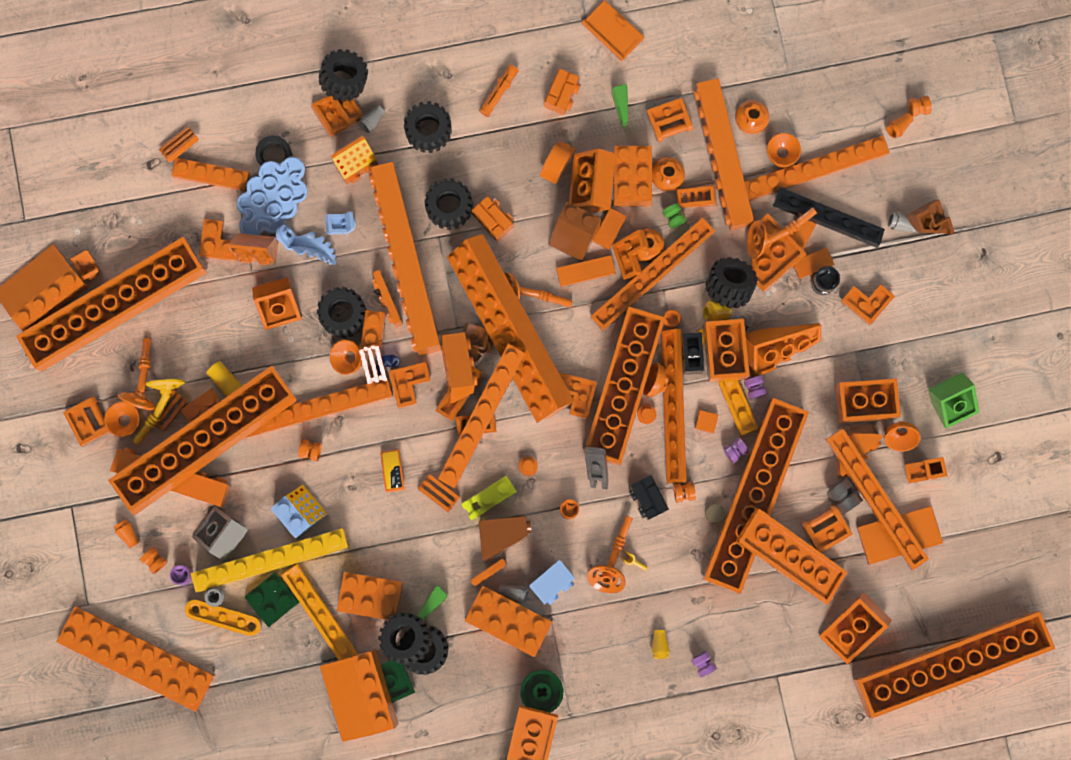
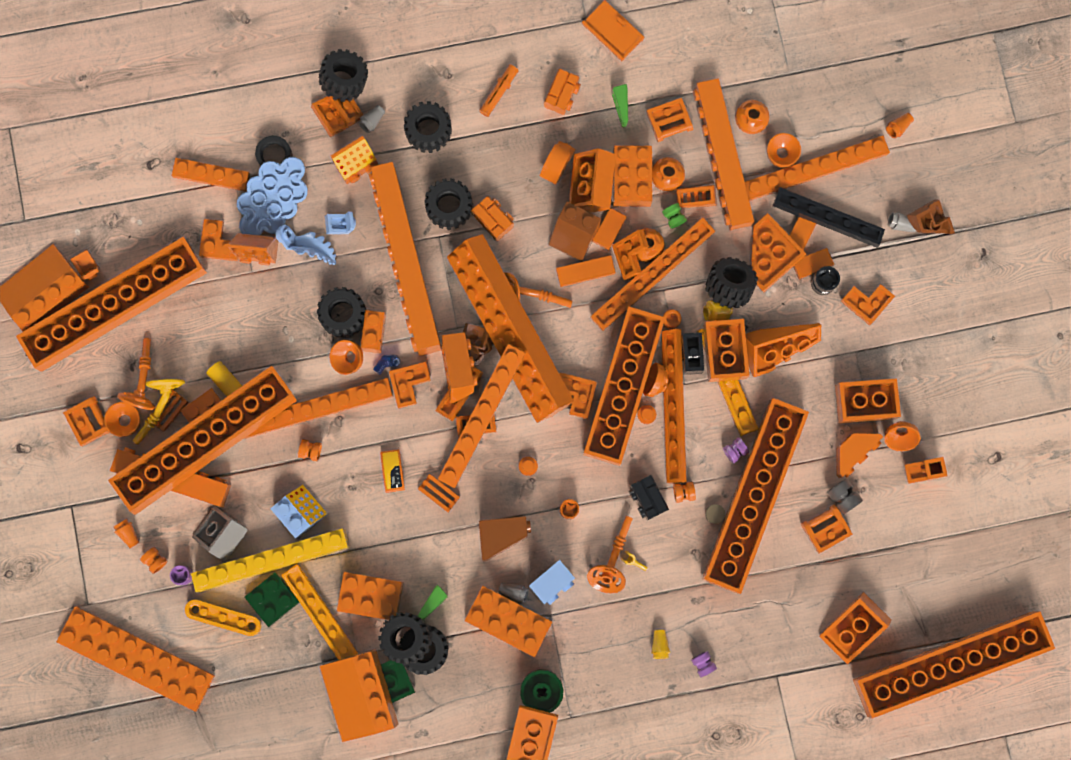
orange tile [158,126,199,163] -> none
light grey cone [204,587,224,607] -> none
orange slope [252,277,302,330] -> none
tile [359,343,387,384] -> none
orange plate [371,270,403,327] -> none
neon yellow plate [461,475,517,521] -> none
orange tile [470,558,506,586] -> none
flat silver hinge [585,447,609,489] -> none
orange tile [695,410,718,434] -> none
orange plate [736,508,847,605] -> none
medium lavender wheel [744,376,768,400] -> none
orange dish [747,208,817,259] -> none
orange plate [825,429,929,570] -> none
orange tile [857,506,943,565] -> none
orange wheel [908,96,932,117] -> none
bright green slope [929,372,980,429] -> none

